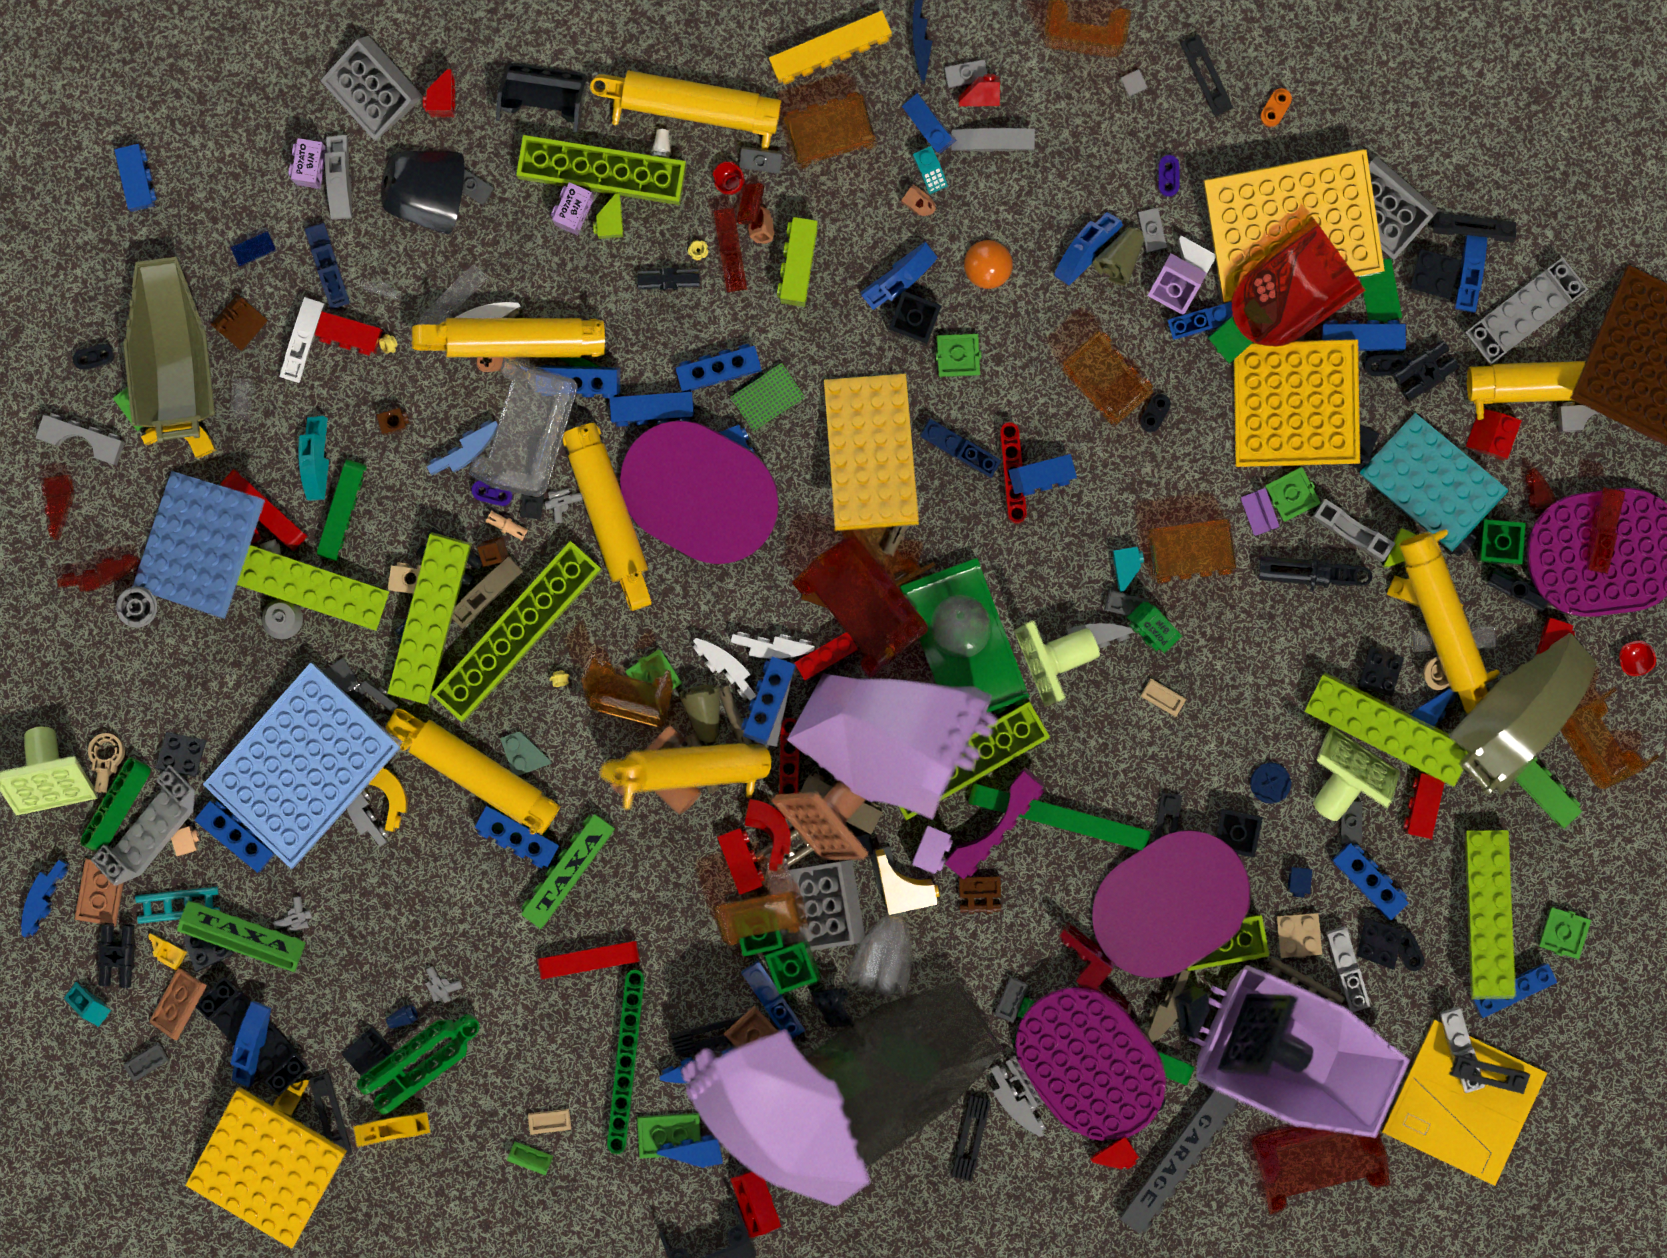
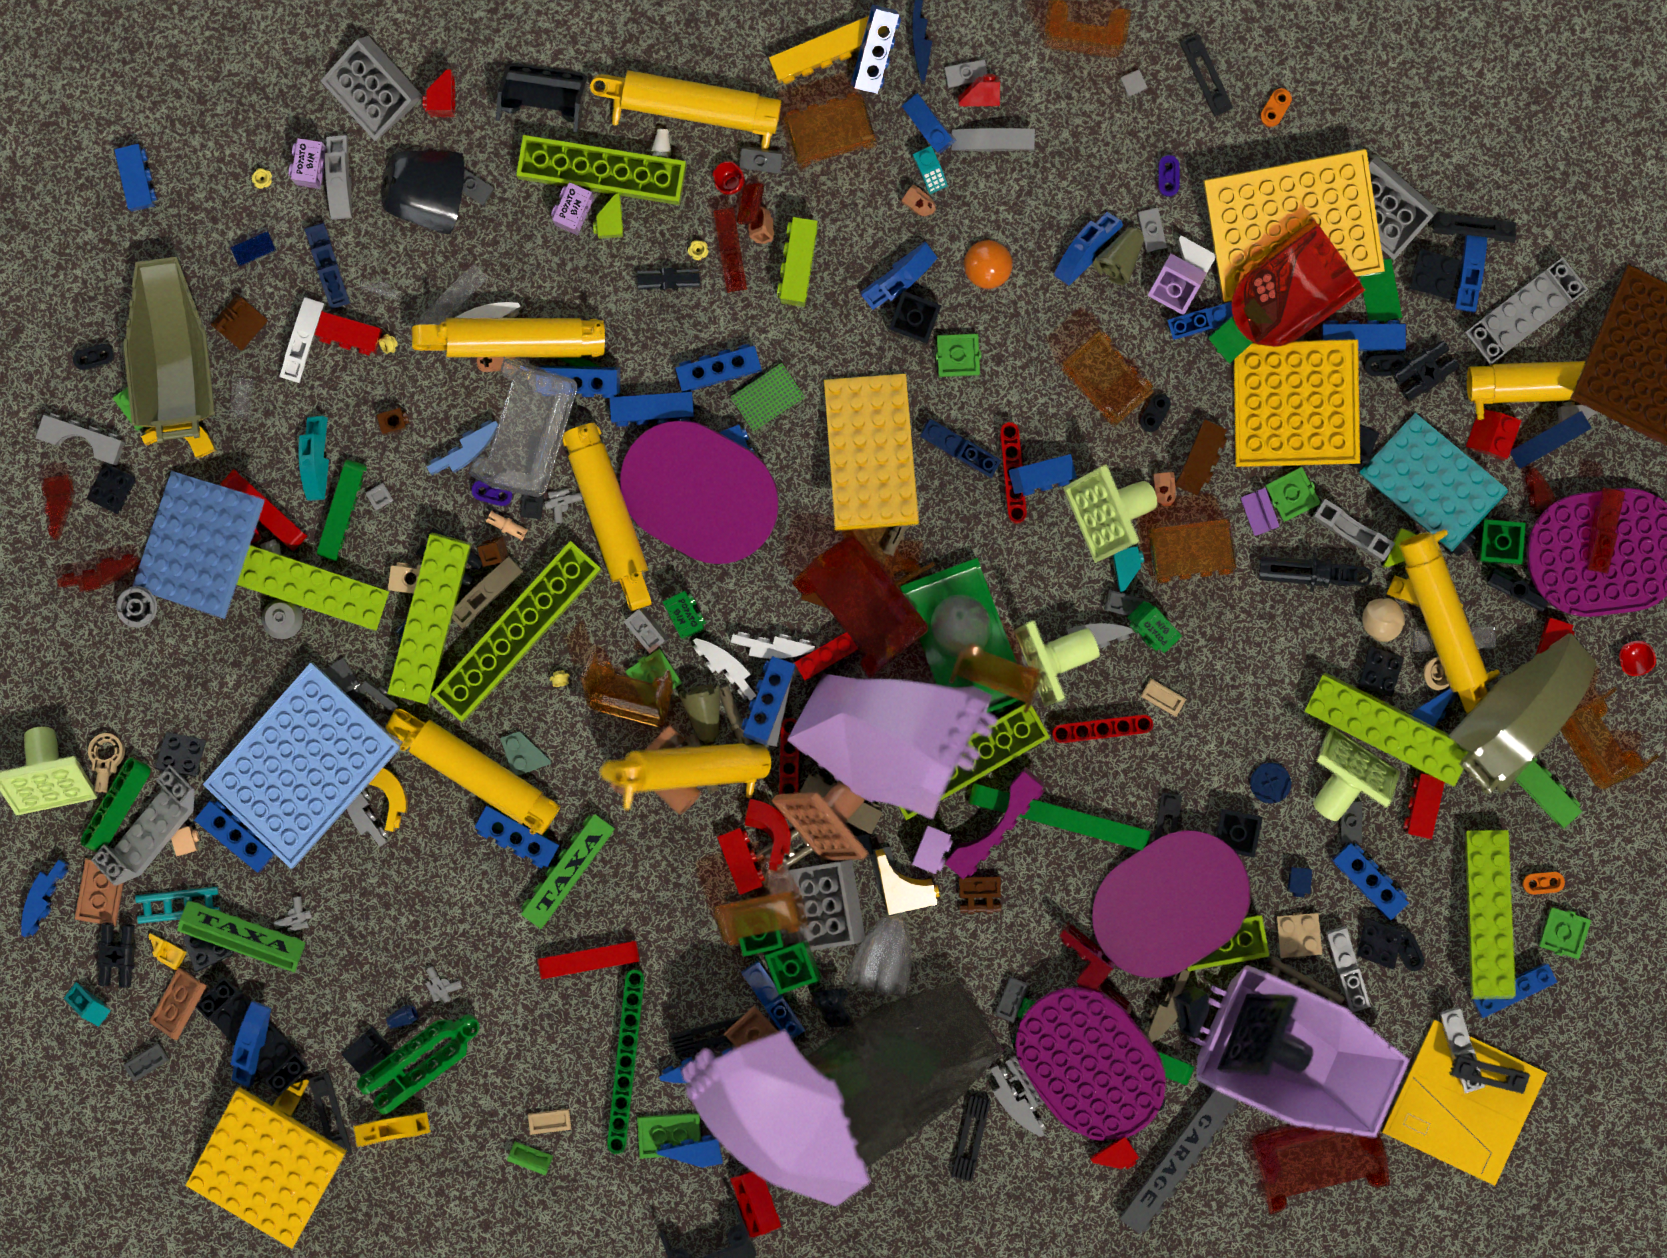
none -> black hinge [86,462,136,515]
none -> light yellow plate [252,168,272,189]
none -> light grey tile [366,483,394,511]
none -> light grey hinge [624,607,670,653]
none -> green brick [663,591,706,640]
none -> brick [851,5,901,94]
none -> clear orange windscreen [949,643,1042,713]
none -> red beam [1052,715,1153,743]
none -> yellowish green piece [1063,465,1157,563]
none -> nougat rock [1153,472,1176,506]
none -> reddish brown wedge [1175,419,1228,495]
none -> tan piece [1362,598,1405,642]
none -> dark blue slope [1510,411,1592,469]
none -> orange plate [1522,872,1565,894]

